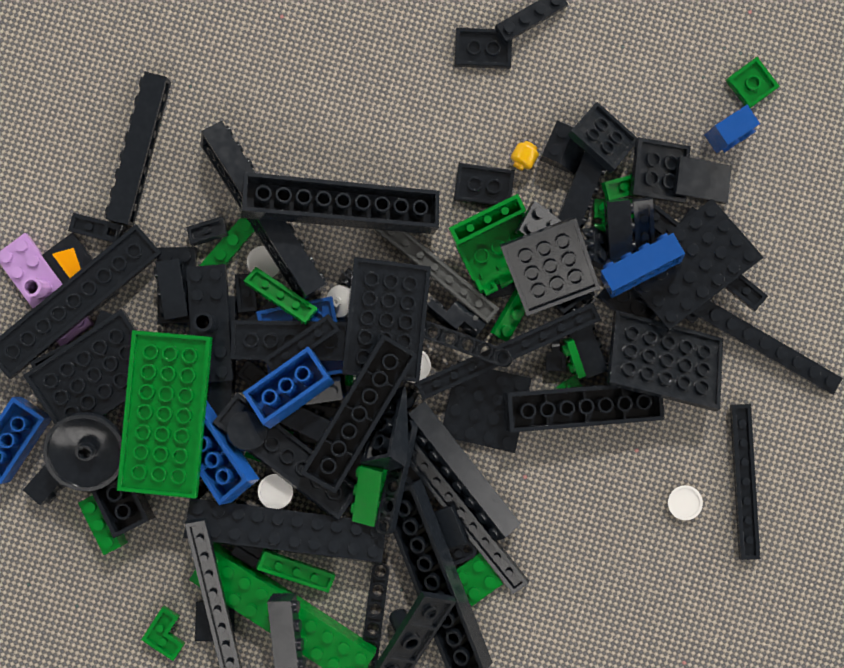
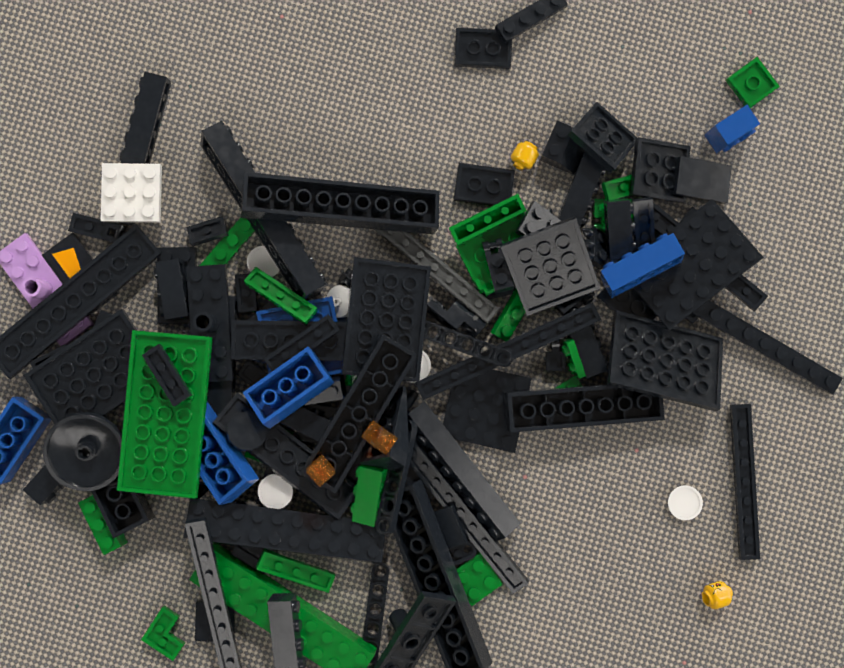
none -> white plate [101,163,162,223]
none -> black plate [142,344,193,407]
none -> clear orange brick [306,455,335,487]
none -> clear orange brick [361,420,398,455]
none -> black plate [482,238,514,294]
none -> yellow head [702,581,733,609]

